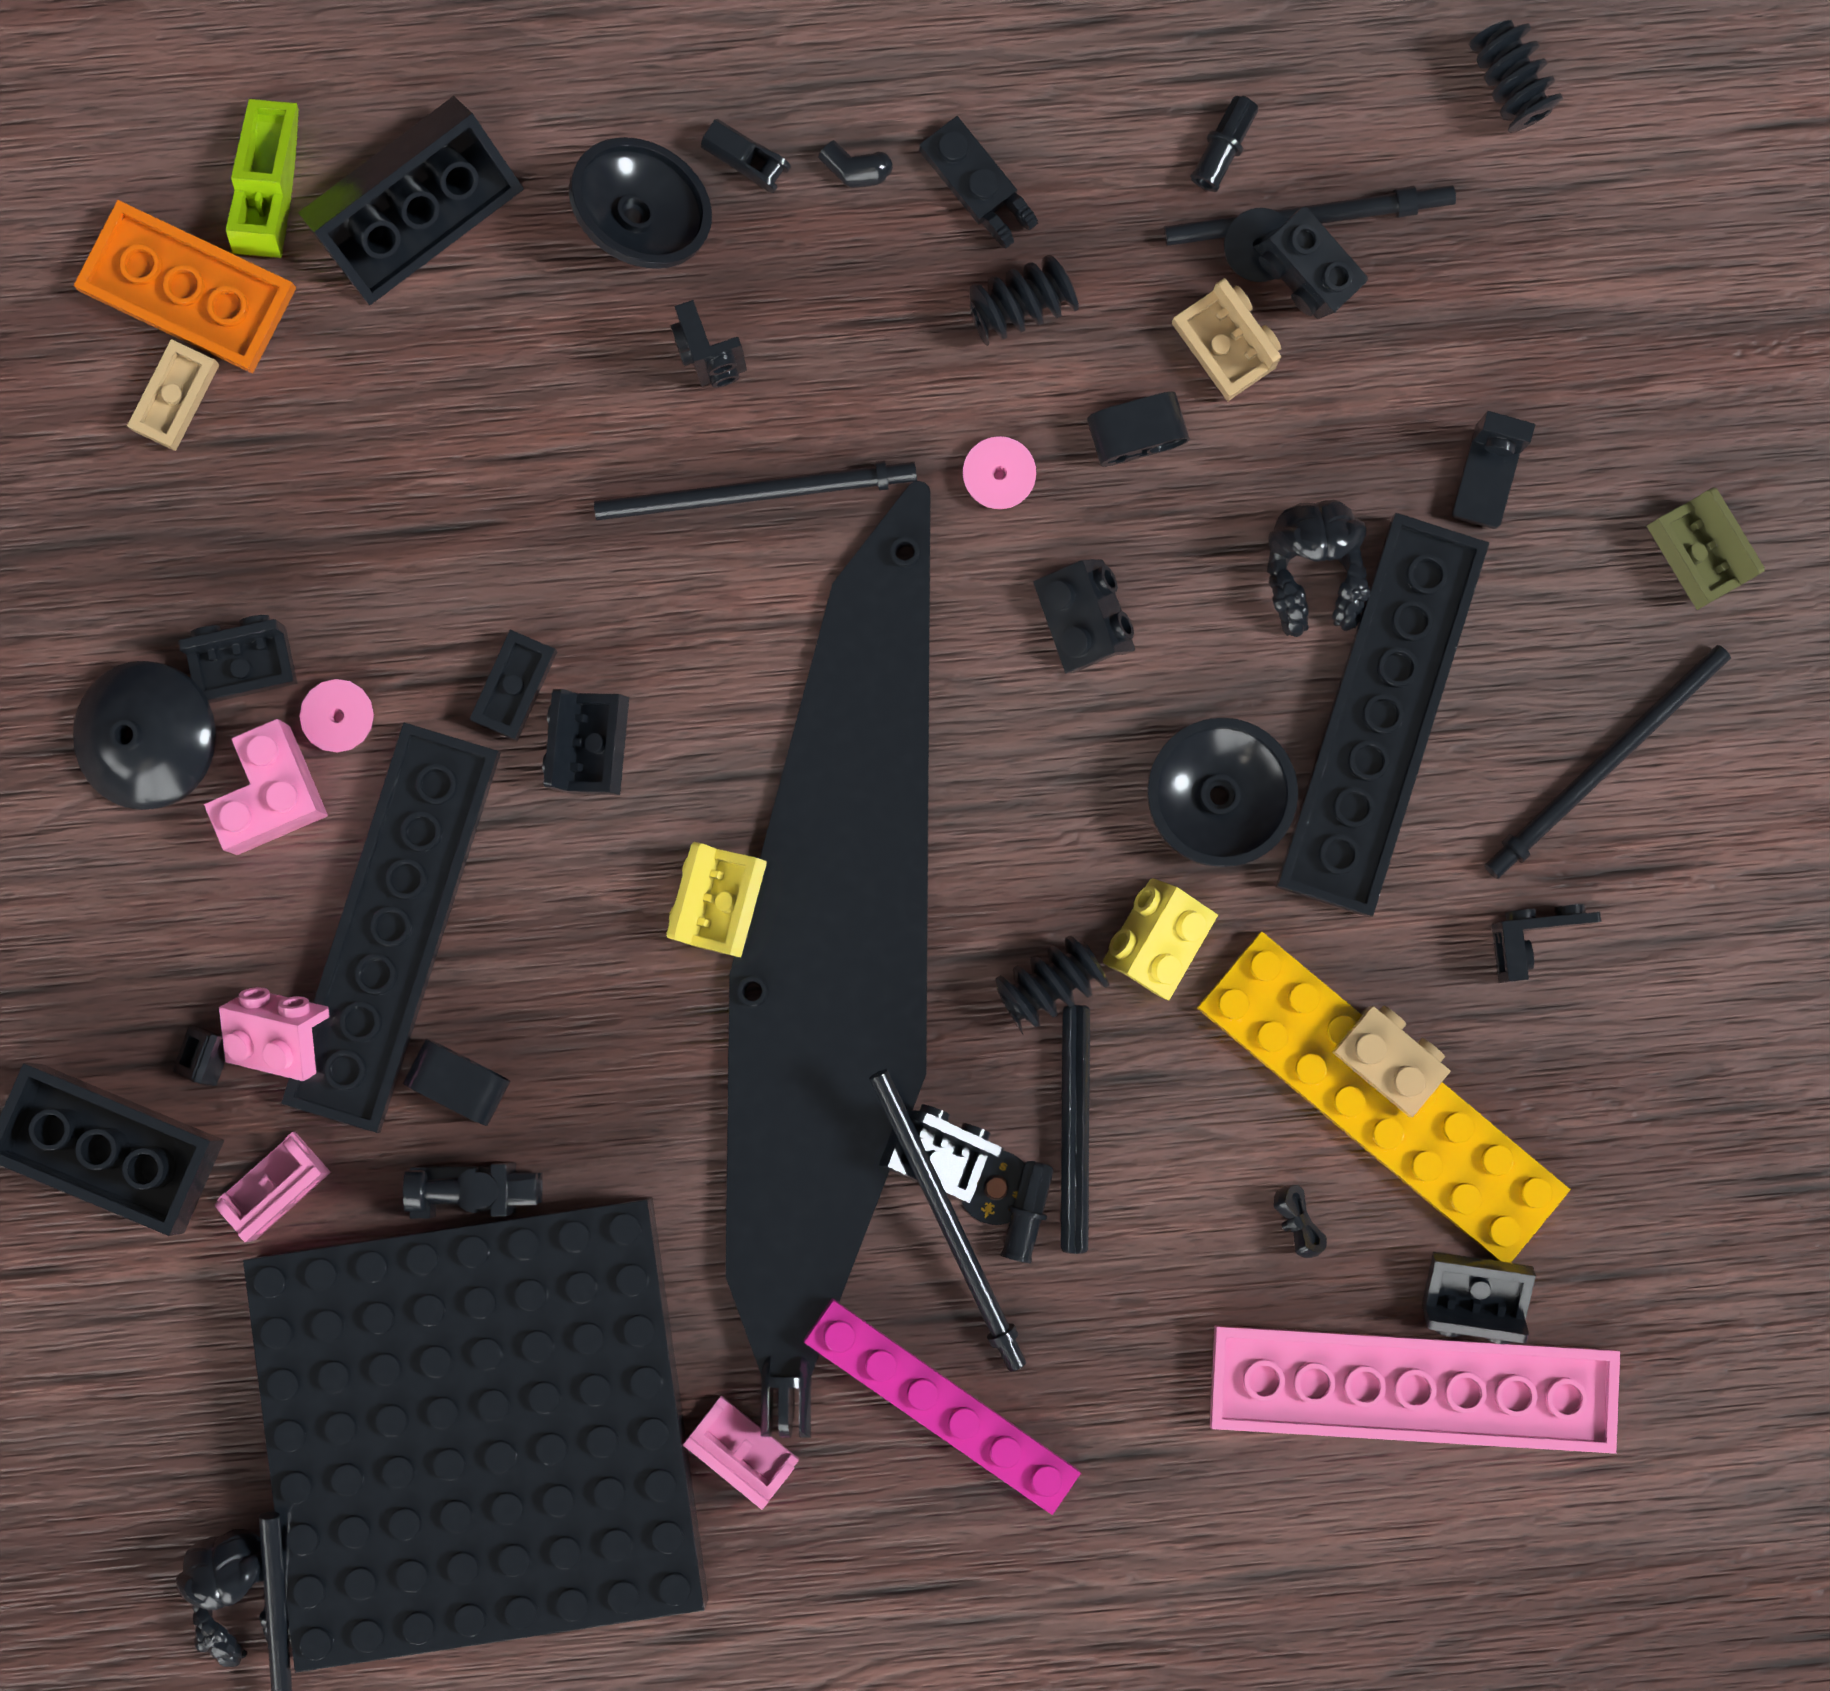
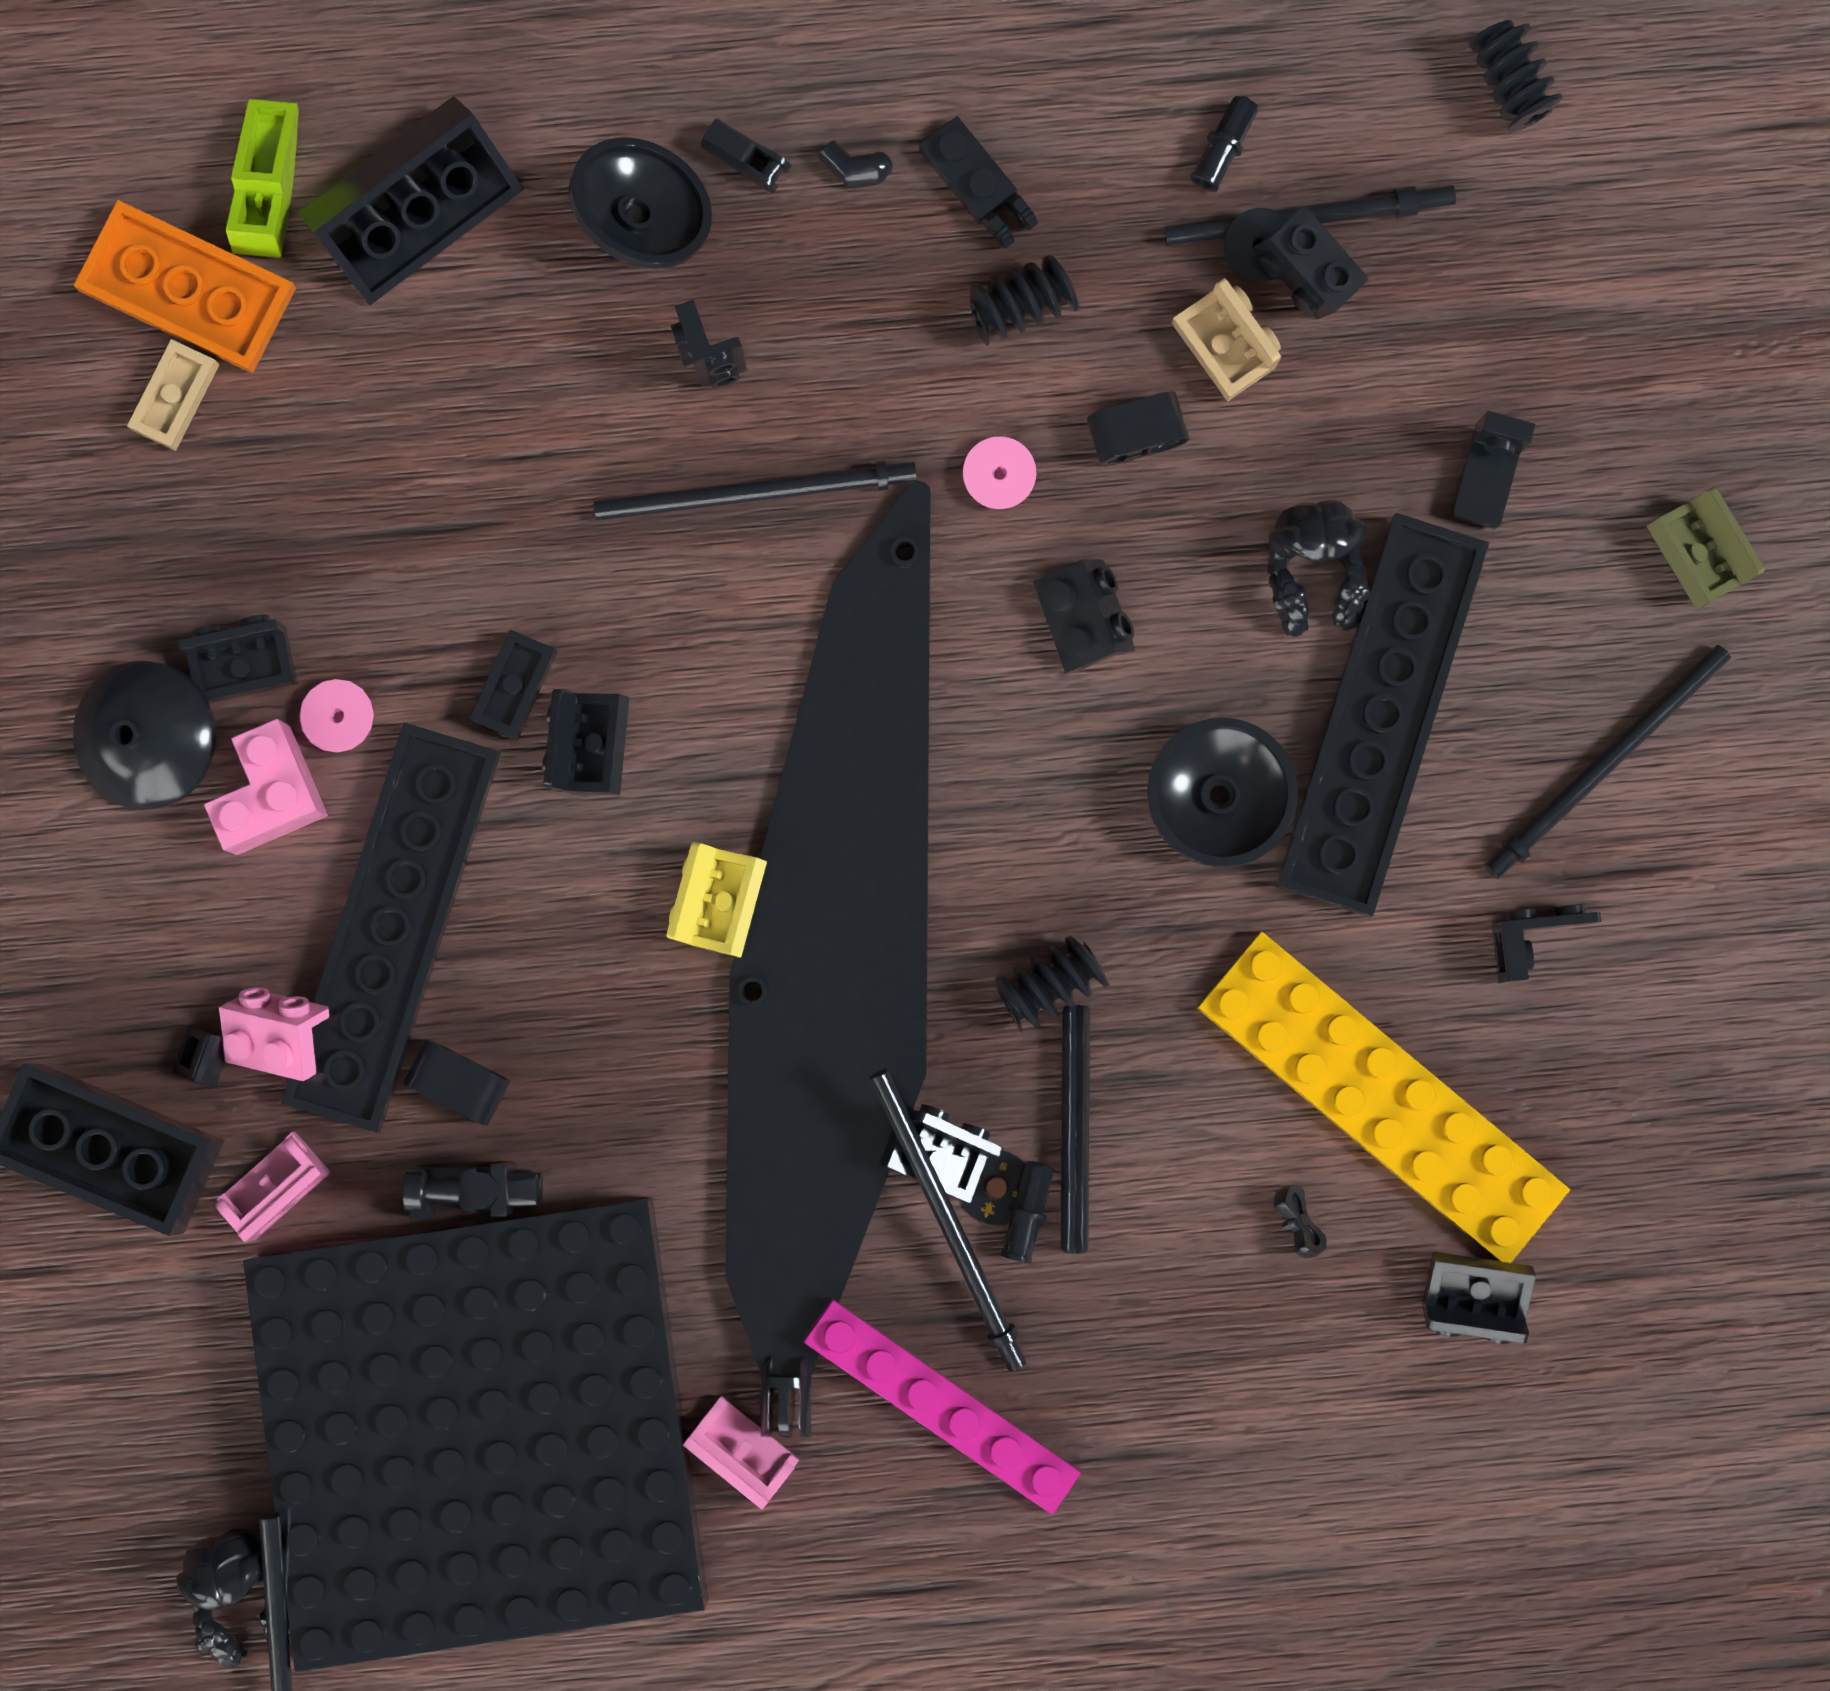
light yellow bracket [1103,878,1218,1001] -> none
bright pink plate [1209,1325,1620,1454] -> none
tan bracket [1332,1005,1451,1117] -> none

